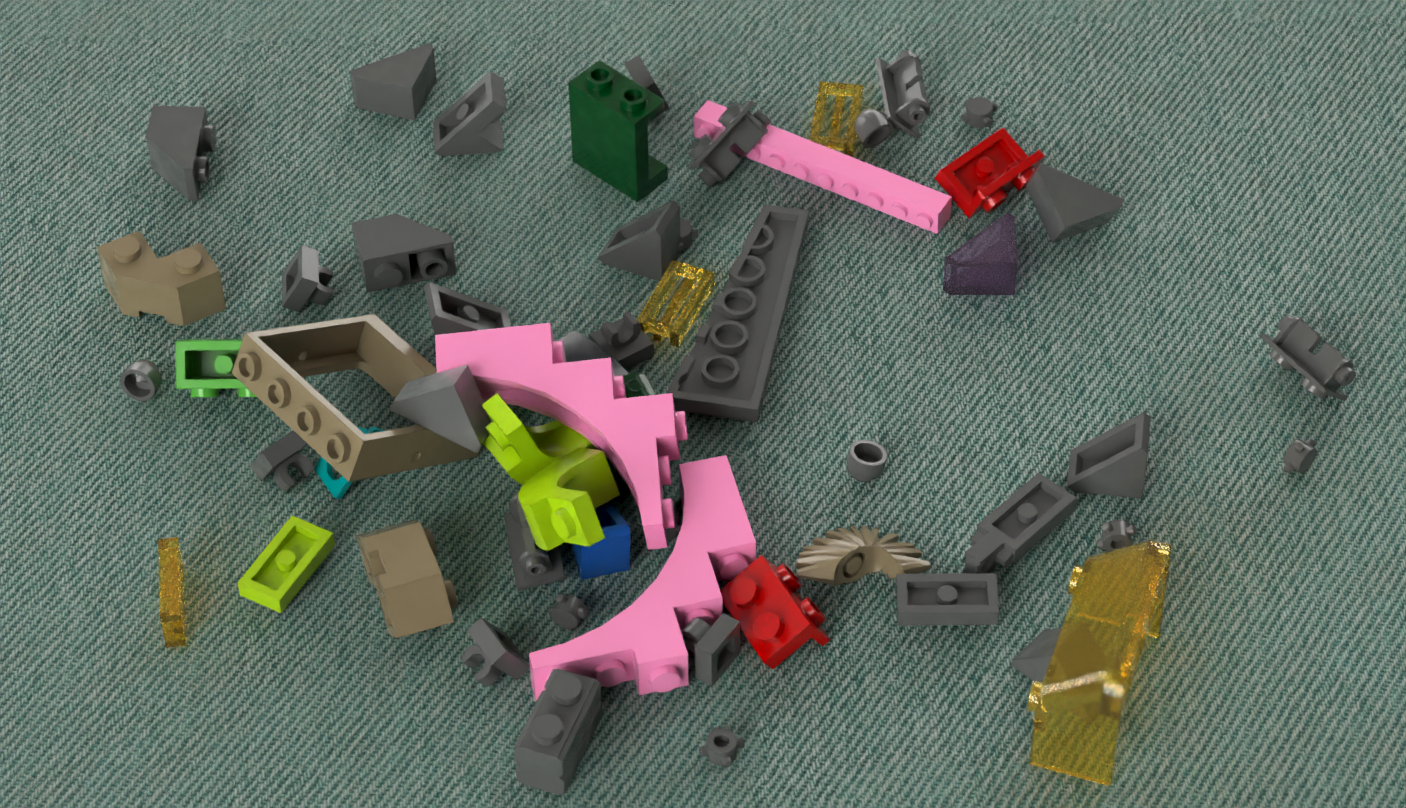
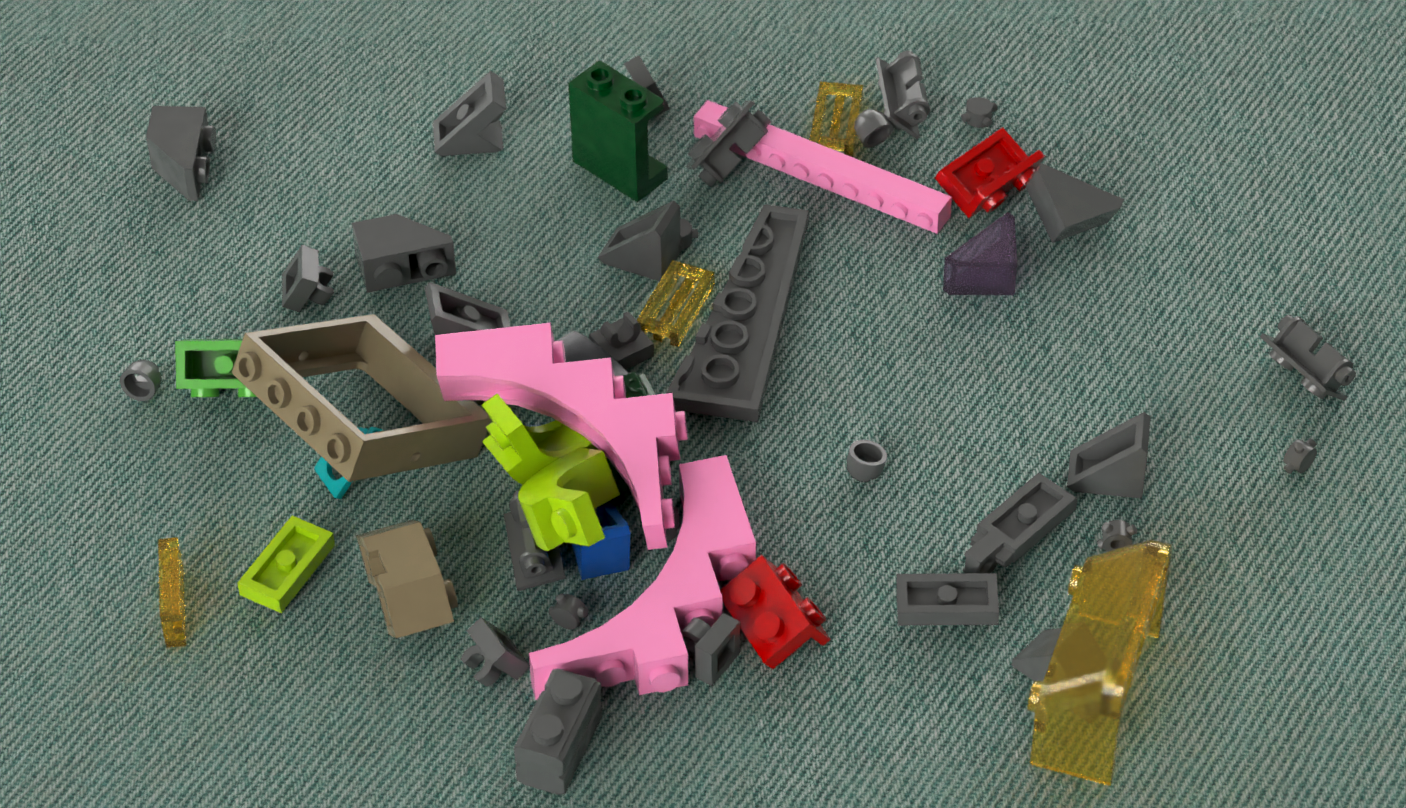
dark tan brick [97,230,226,326] -> none
dark grey tile [250,431,314,492] -> none
dark grey slope [350,43,437,120] -> none
dark grey slope [389,364,492,453] -> none
dark grey piece [699,727,744,768] -> none
dark tan hair [796,526,931,586] -> none

